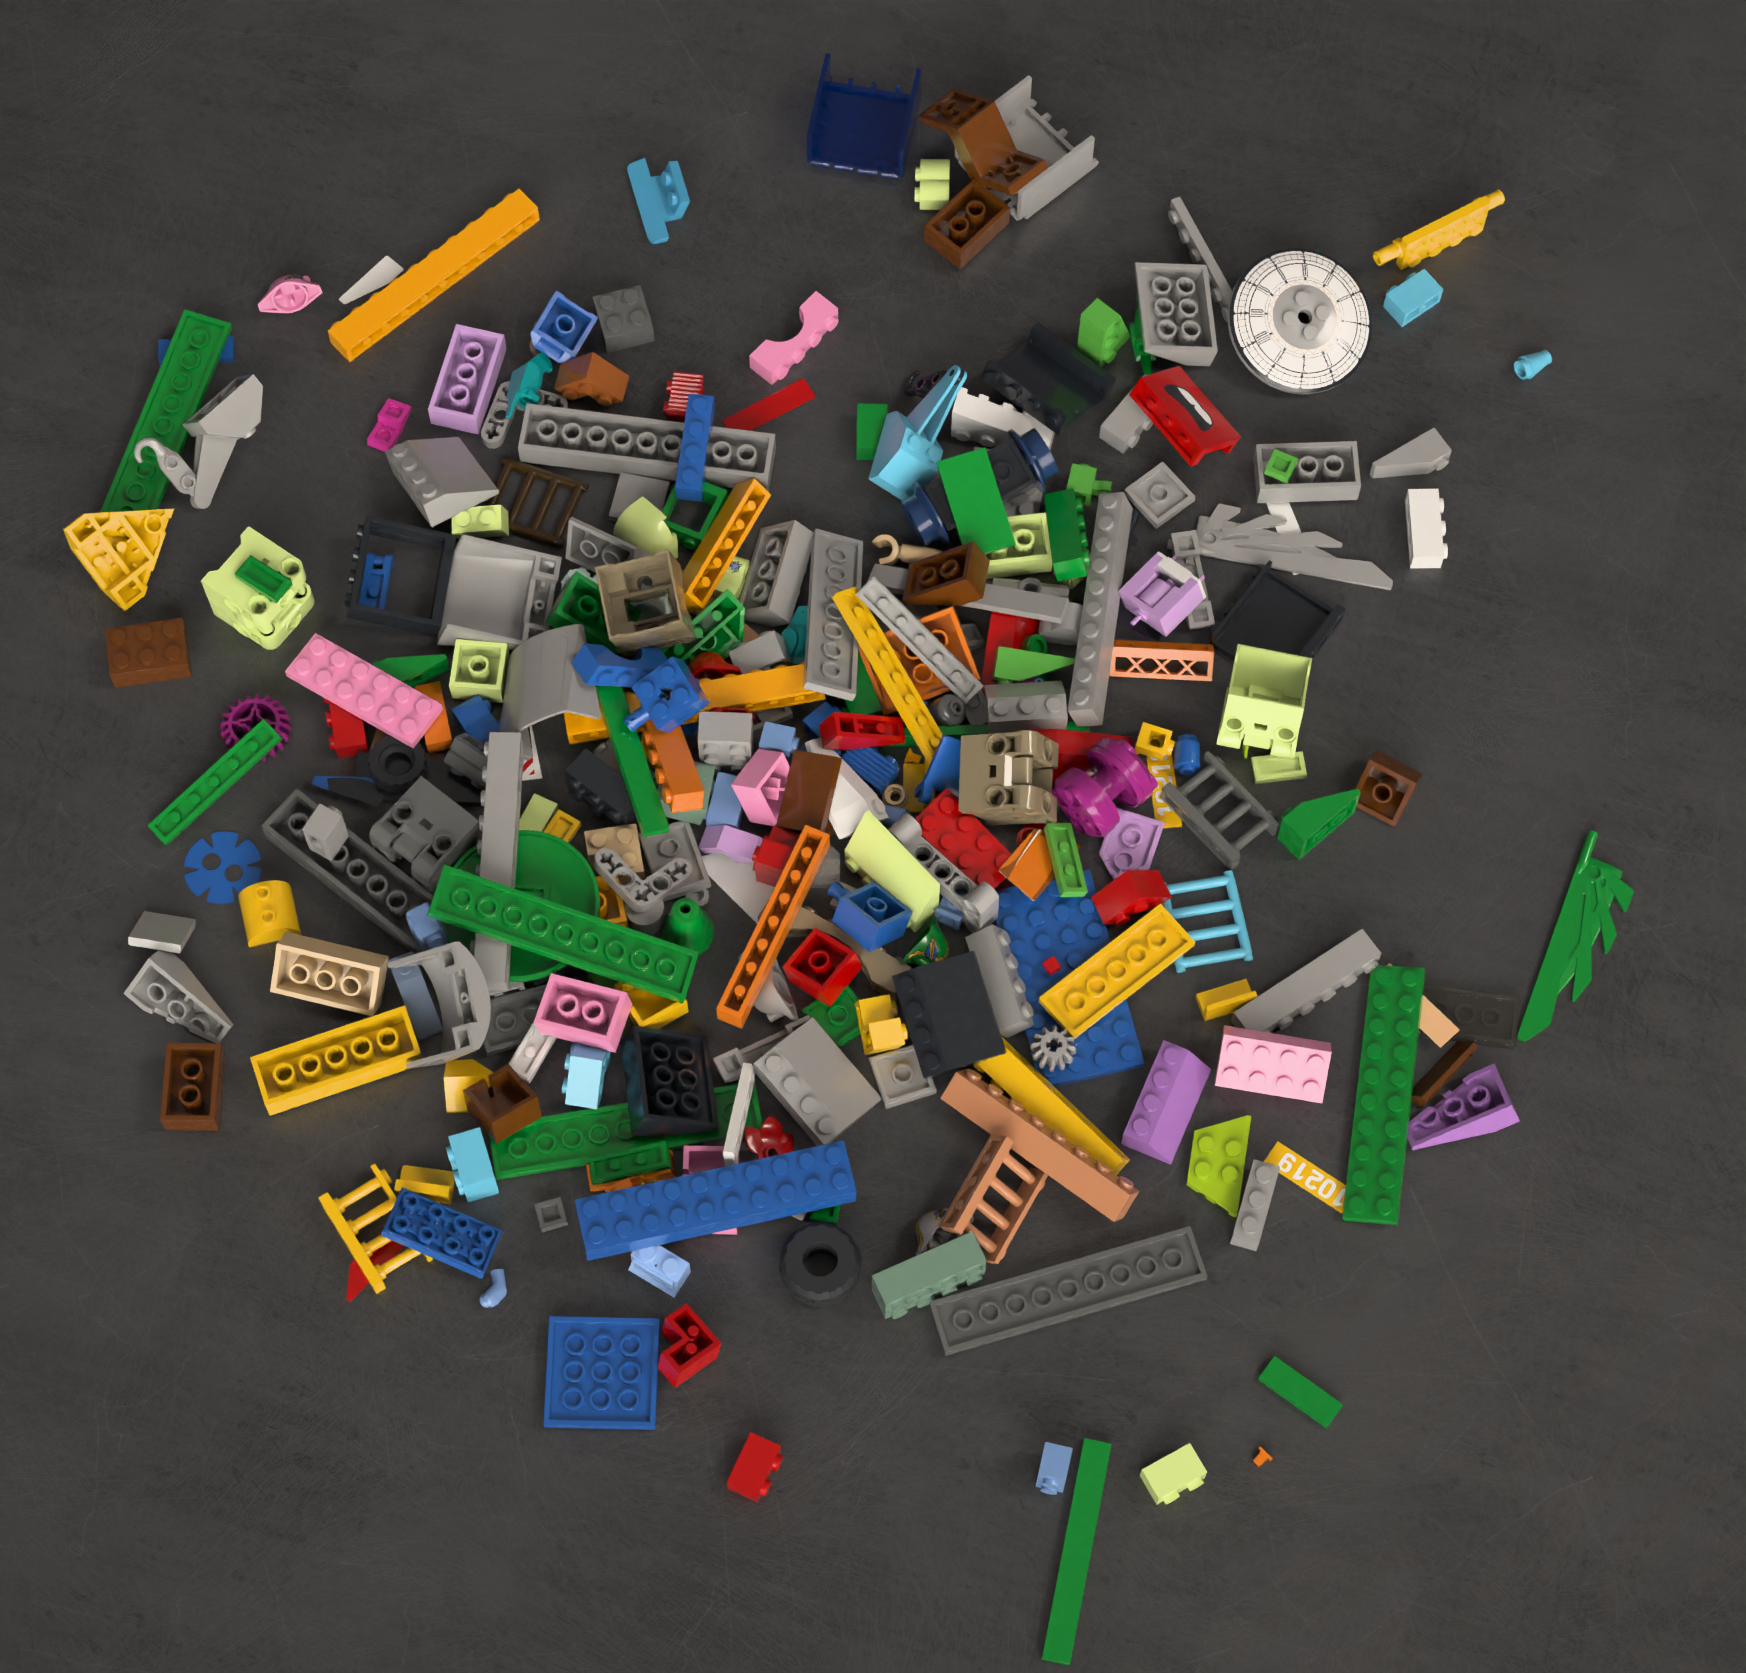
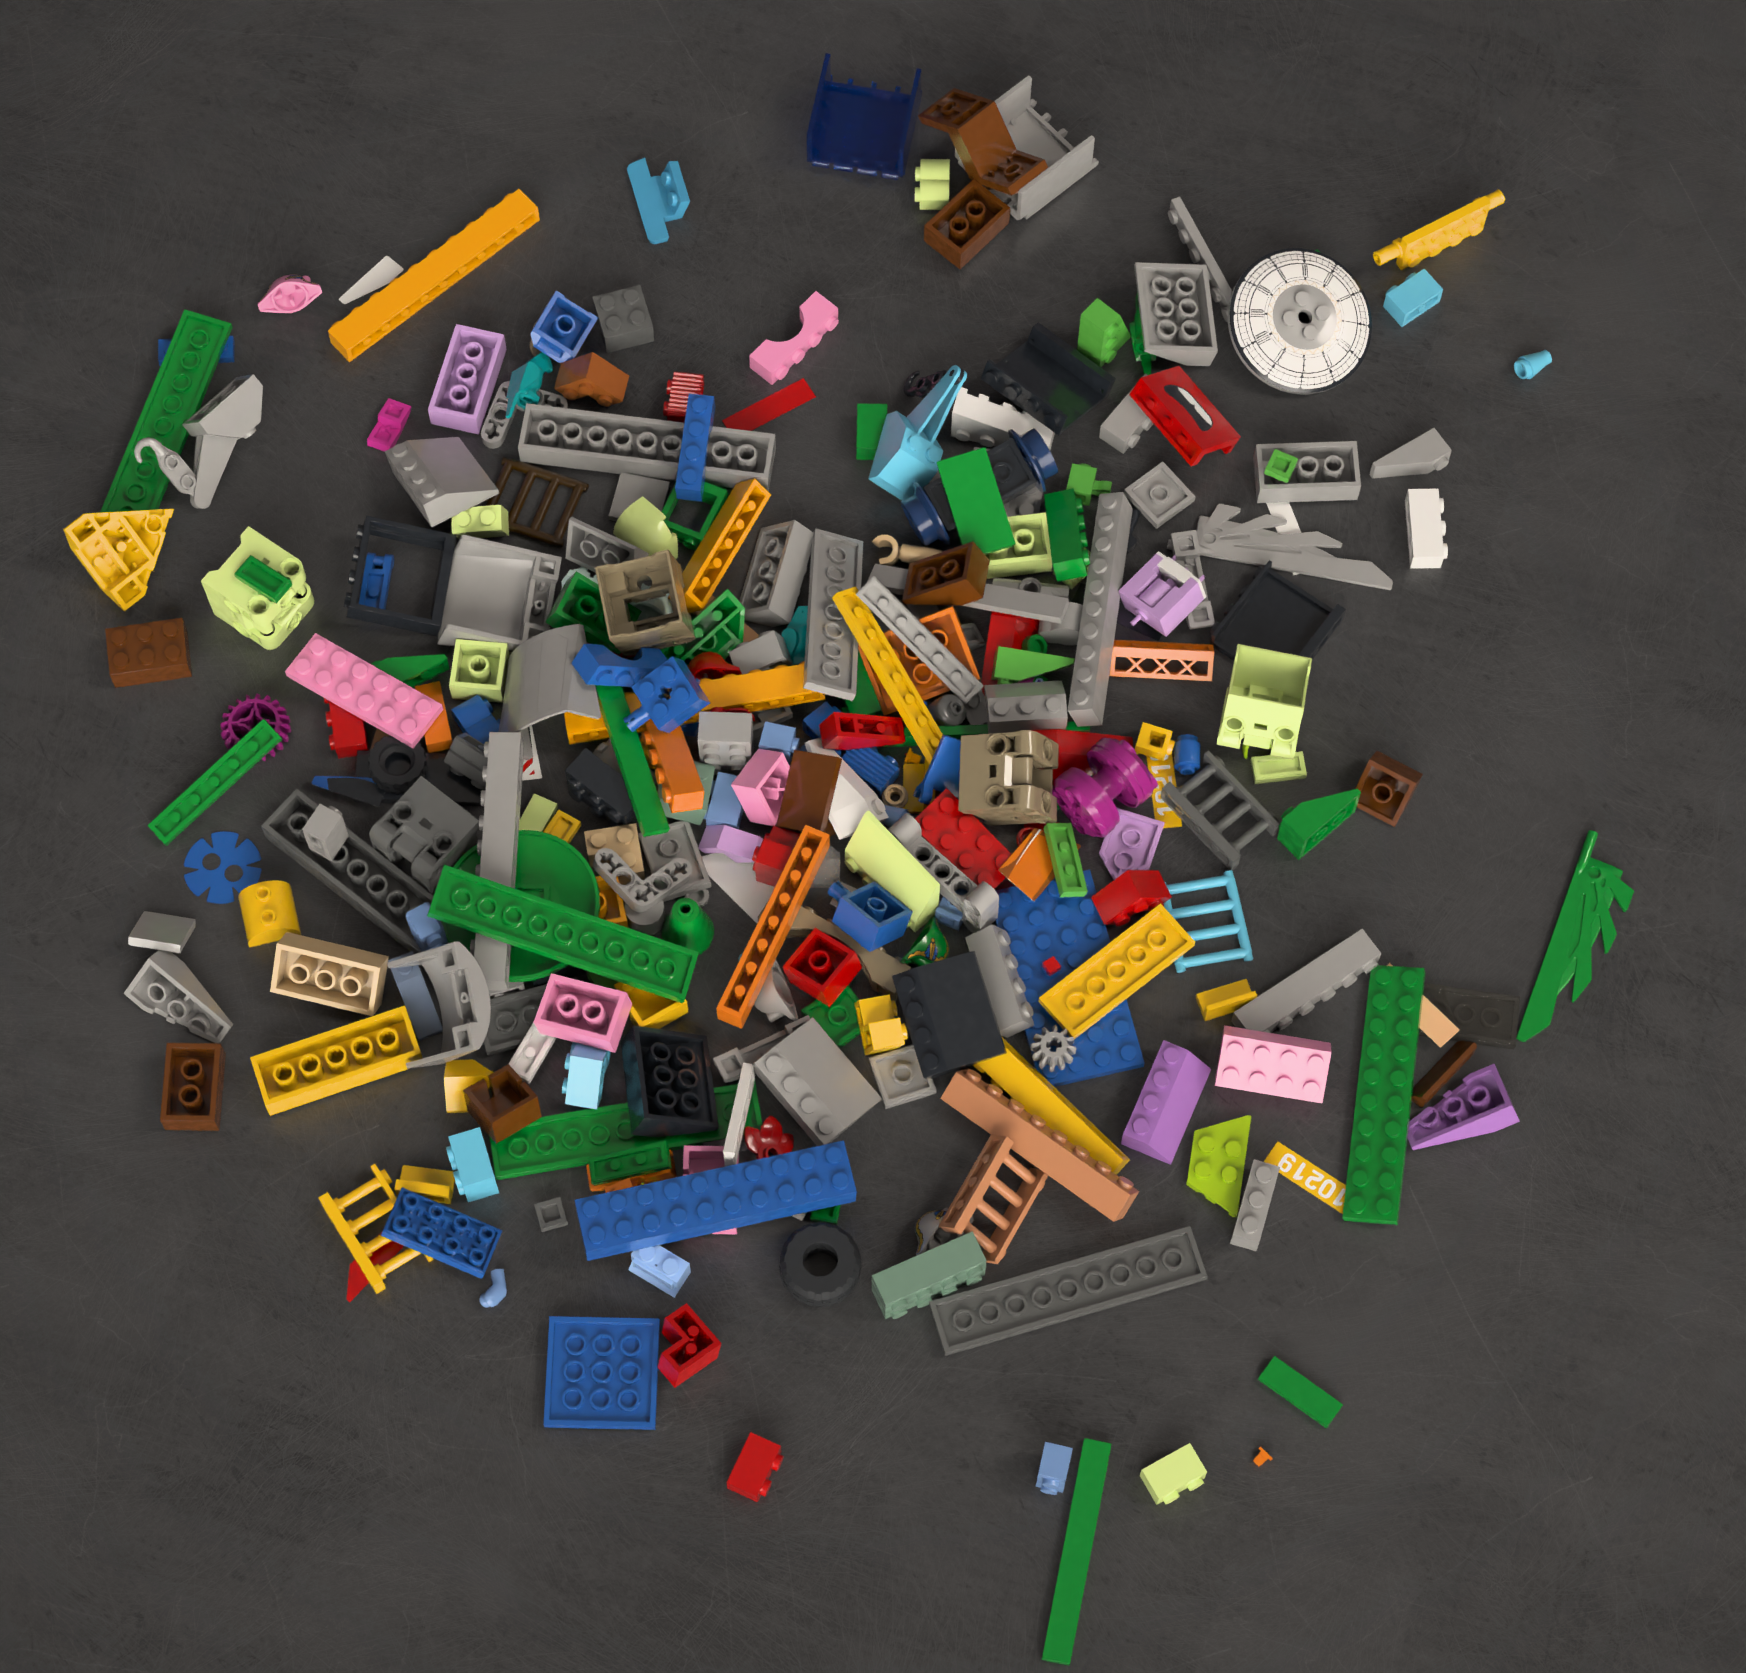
yellowish green leg [714,556,749,600] -> none

